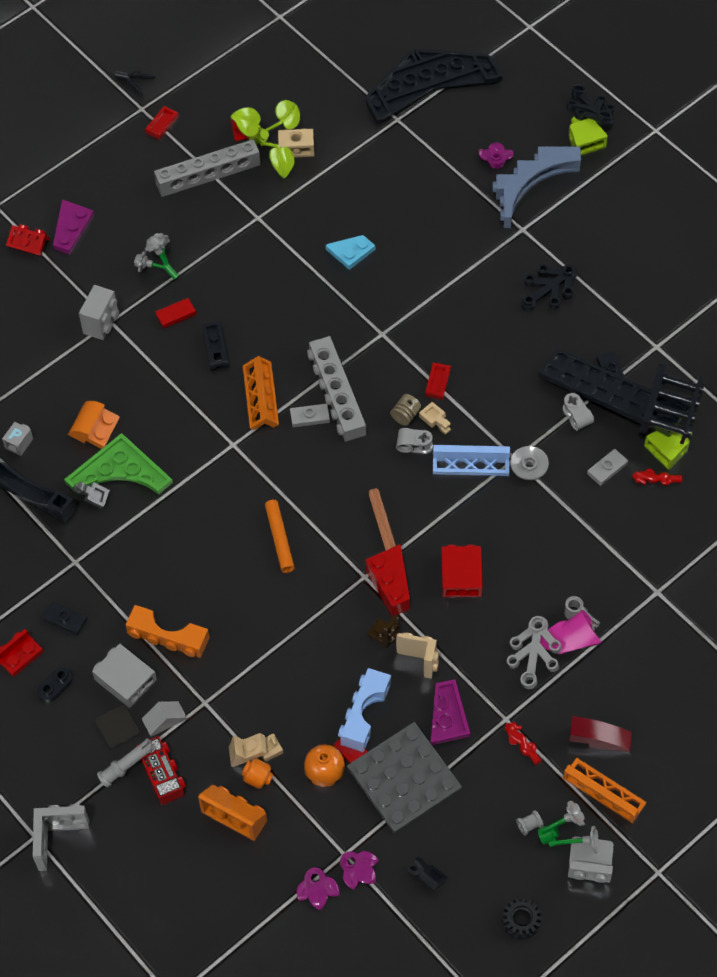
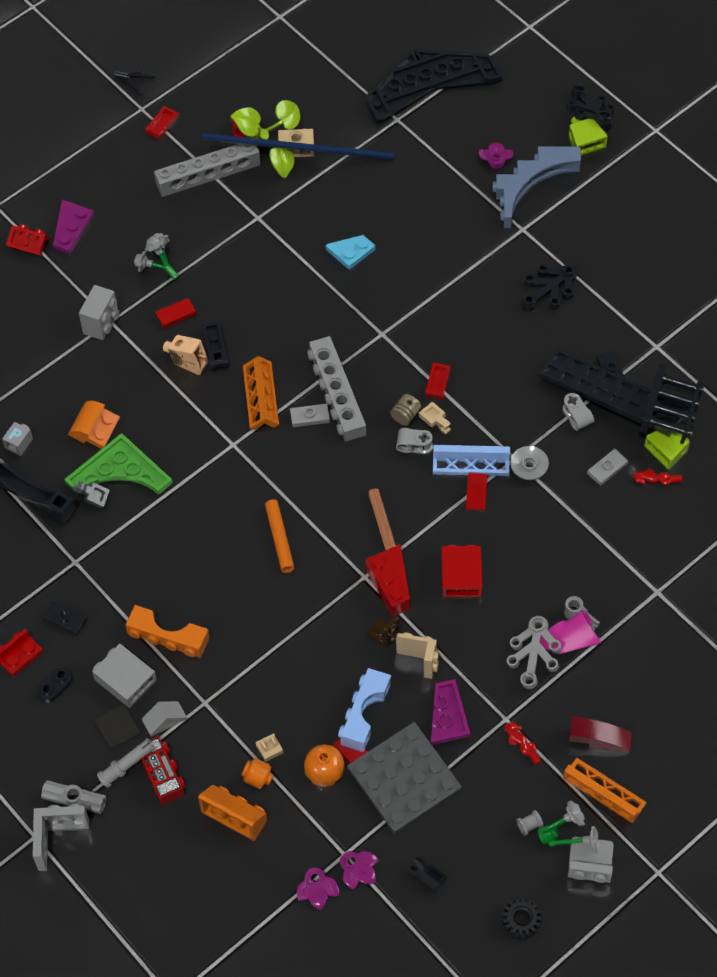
tan slope [229,733,267,767] -> none
none -> light grey piece [41,780,106,814]
none -> light nougat torso [163,335,209,375]
none -> dark blue piece [202,133,394,160]
none -> red slope [466,473,487,511]

